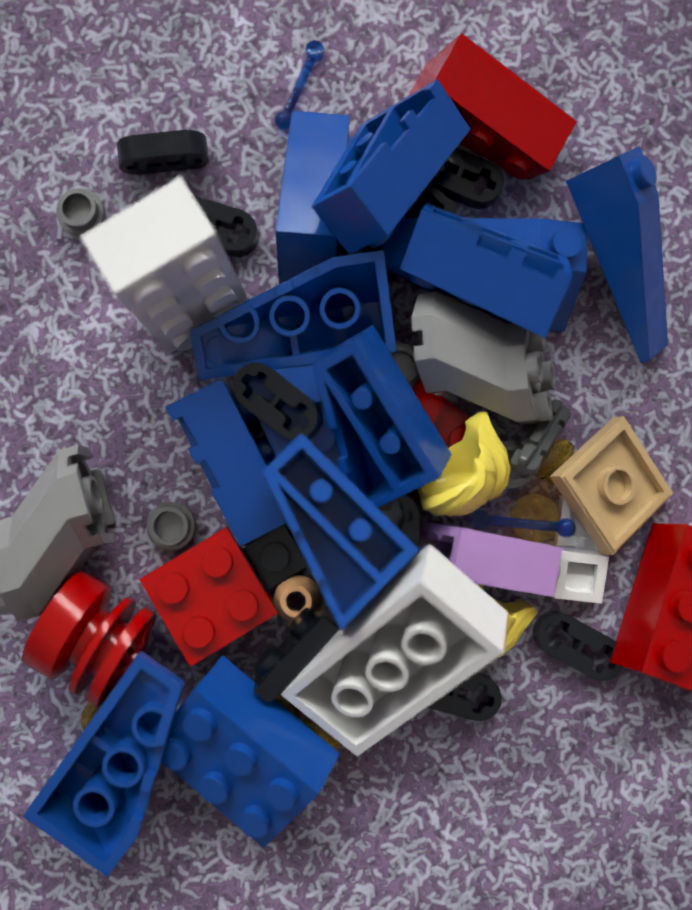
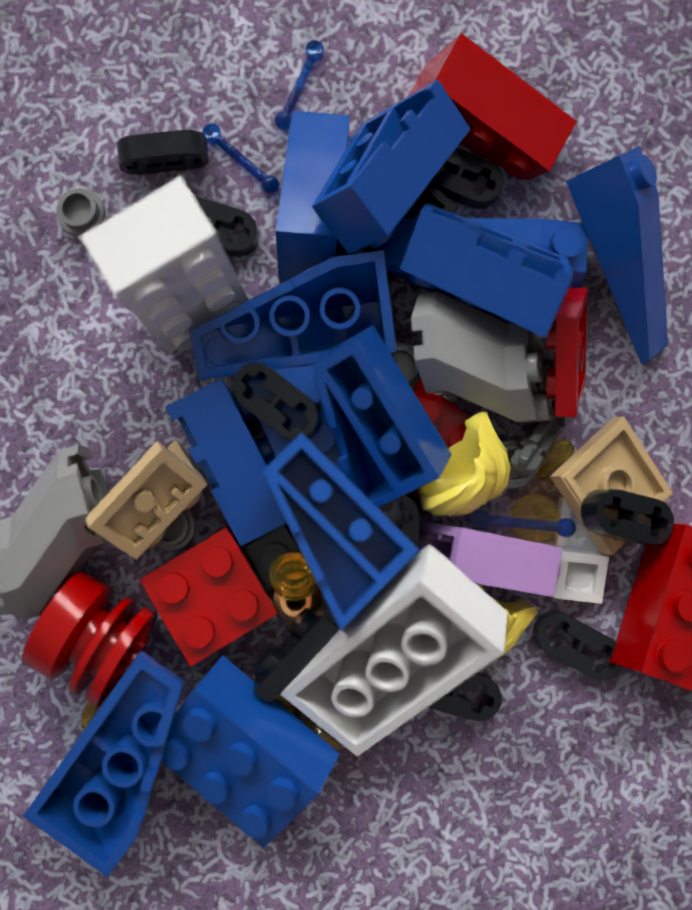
none -> tan bracket [85,440,208,560]
none -> clear blue hinge [202,123,279,194]
none -> clear yellow plate [269,552,318,601]
none -> red plate [546,287,588,417]
none -> black beam [581,489,674,545]

